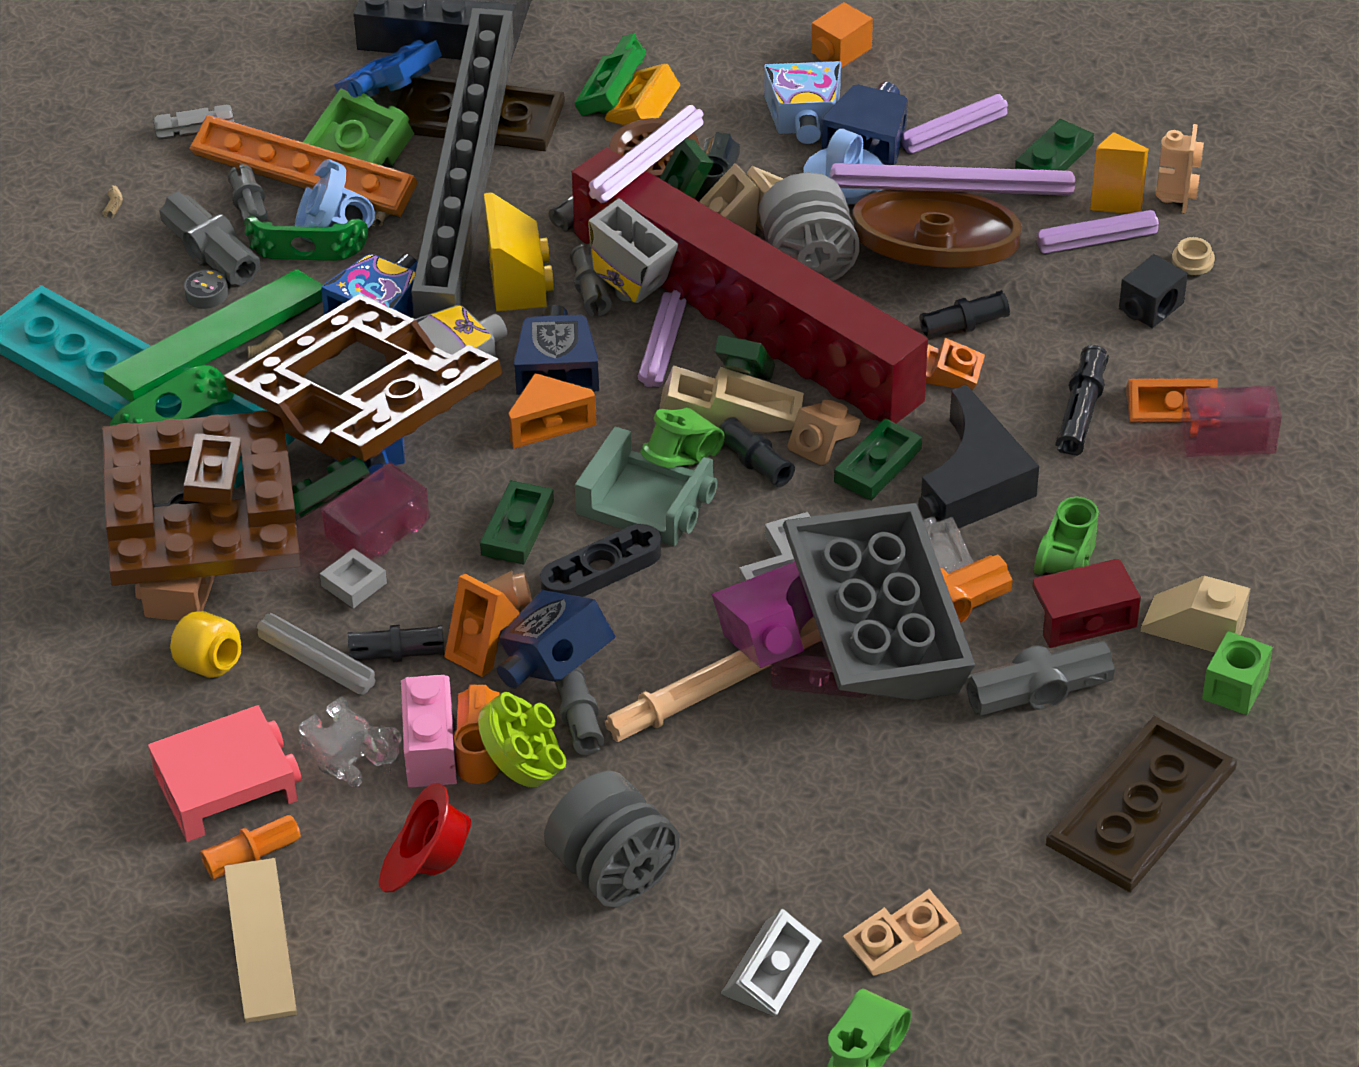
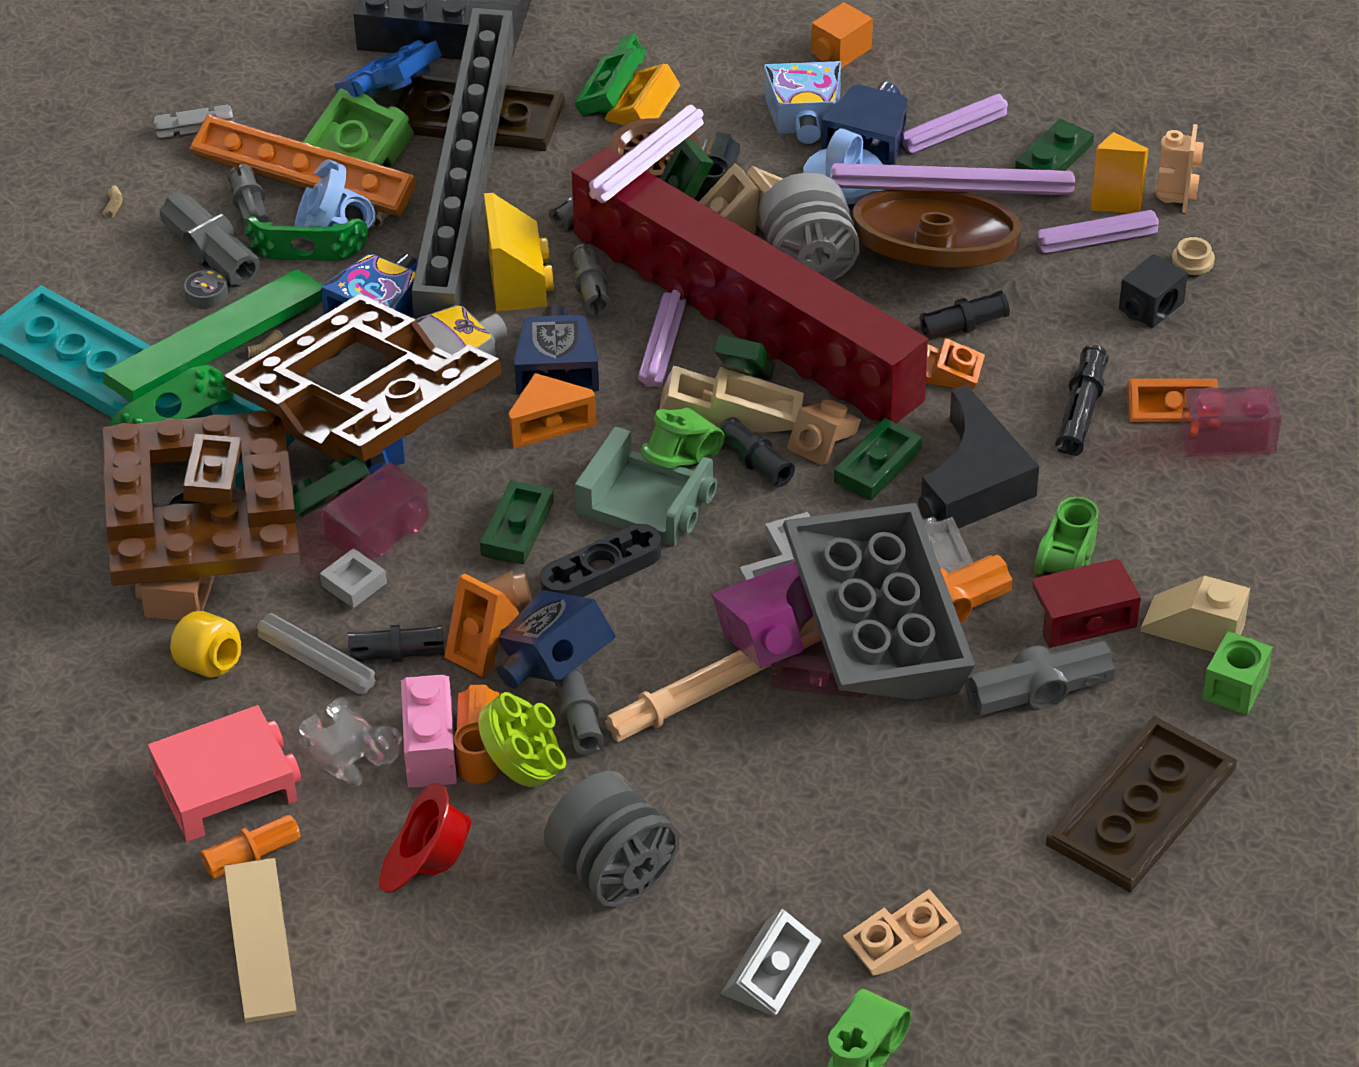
light grey torso [588,198,678,303] -> none

